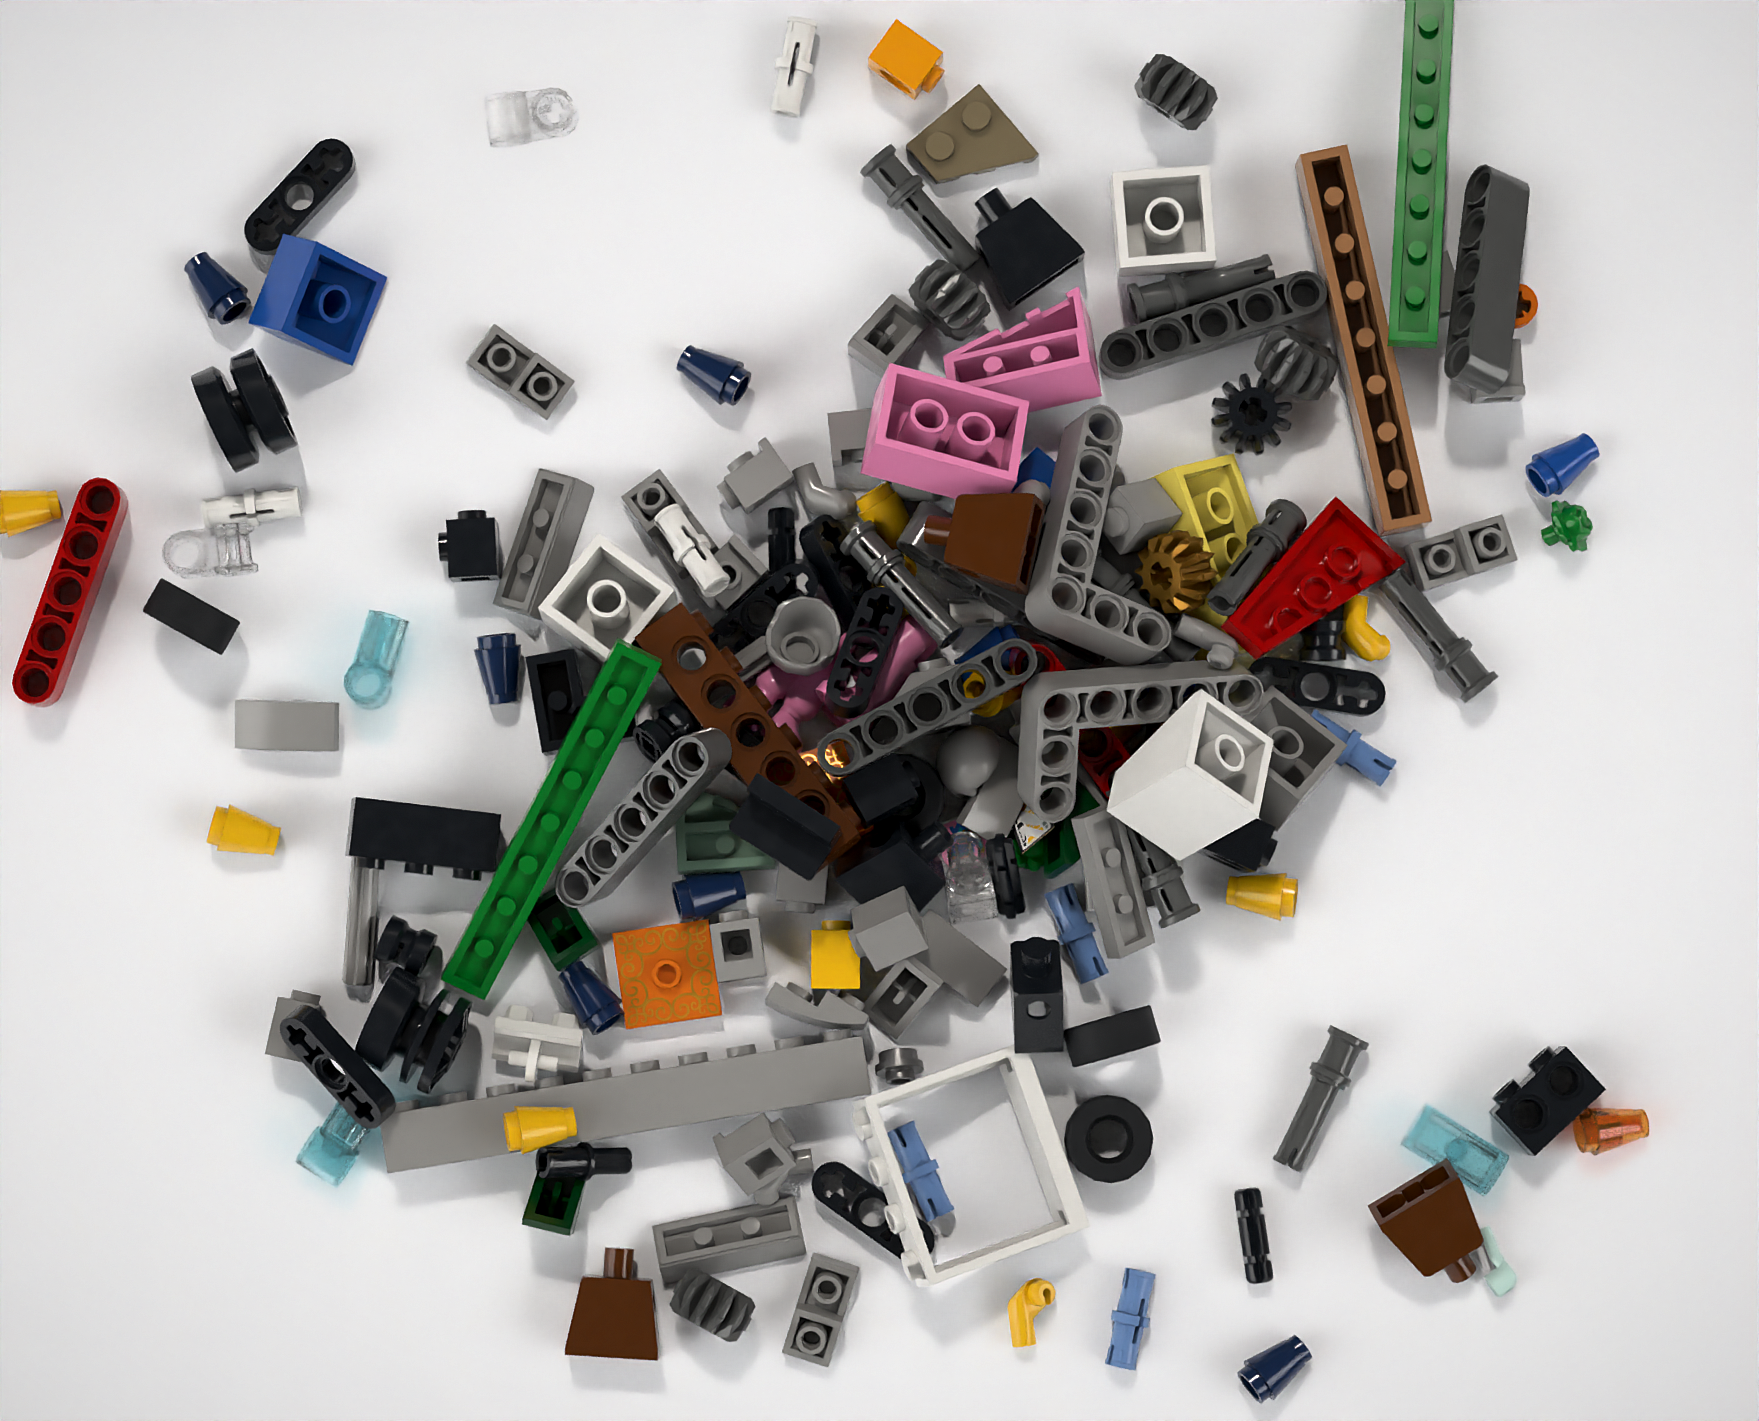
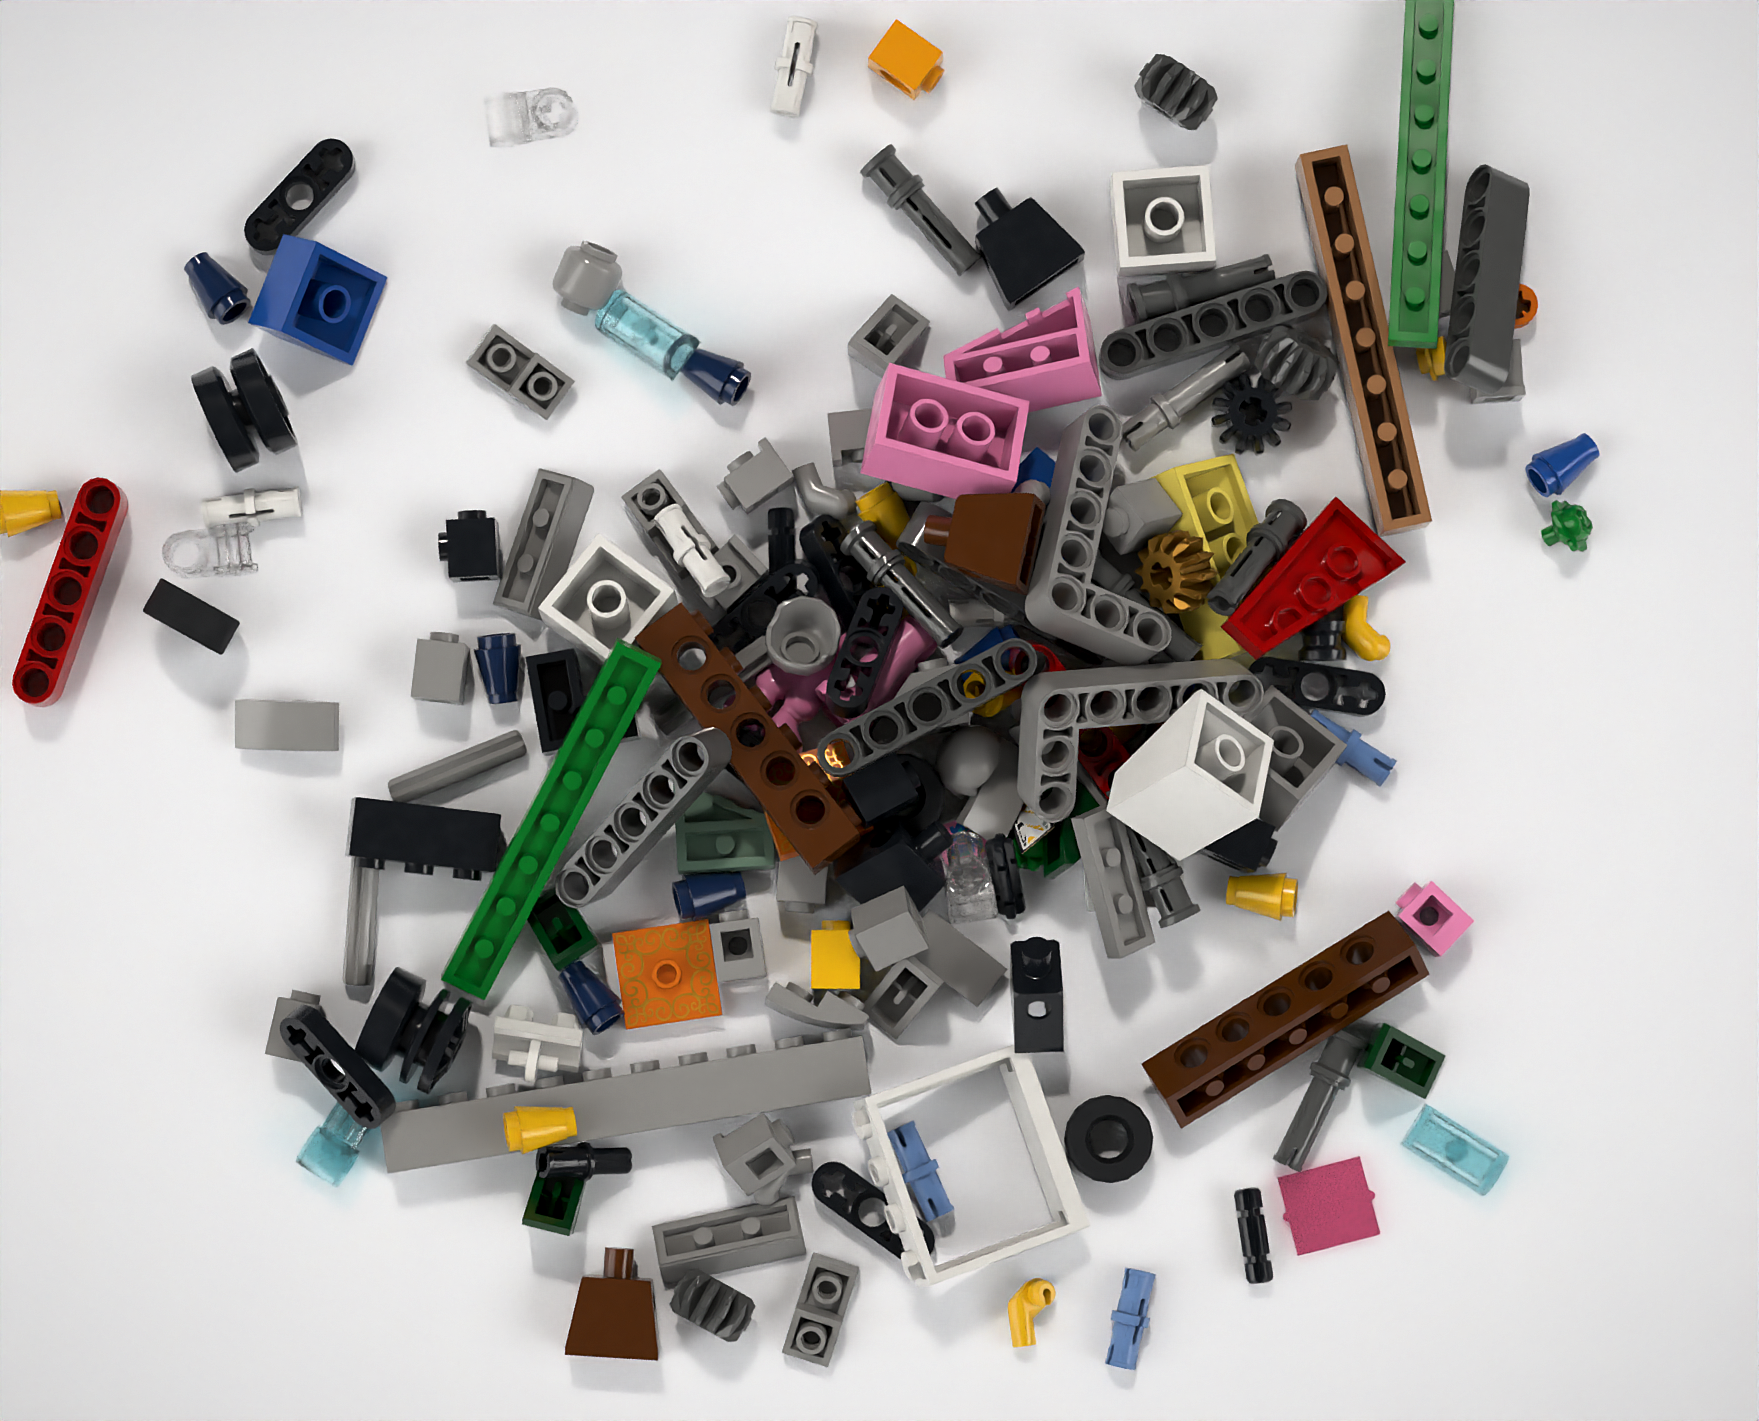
yellow cone [206,804,281,856] -> none
clear light blue piece [343,609,410,710] -> none
black wheel [373,915,438,977] -> none
black wheel [633,700,700,765] -> none
black panel [729,773,843,881] -> none
flat silver plate [875,1048,924,1085] -> none
dark tan wing [906,84,1039,184] -> none
dark grey gear [908,259,991,341] -> none
medium blue pin [1044,883,1109,984] -> none
black tyre [1063,1005,1161,1067] -> none
light grey arm [1173,613,1239,670] -> none
dark blue cone [1237,1335,1312,1404] -> none
reddish brown torso [1368,1158,1484,1283] -> none
dark grey pin [1378,568,1499,703] -> none
light grey slope [1403,514,1518,592] -> none
light aqua hand [1480,1226,1517,1297] -> none
black brick [1489,1046,1606,1156] -> none
clear orange cone [1573,1107,1649,1156] -> none
none -> light grey axle [388,730,527,803]
none -> light grey brick [411,632,470,705]
none -> light grey head [552,240,622,316]
none -> clear light blue brick [595,289,701,381]
none -> light grey pin [1122,343,1252,452]
none -> reddish brown brick [1141,910,1430,1129]
none -> clear pink piece [1277,1156,1380,1256]
none -> dark green slope [1357,1023,1446,1099]
none -> bright pink brick [1395,881,1474,957]
none -> yellow plate [1416,336,1447,381]

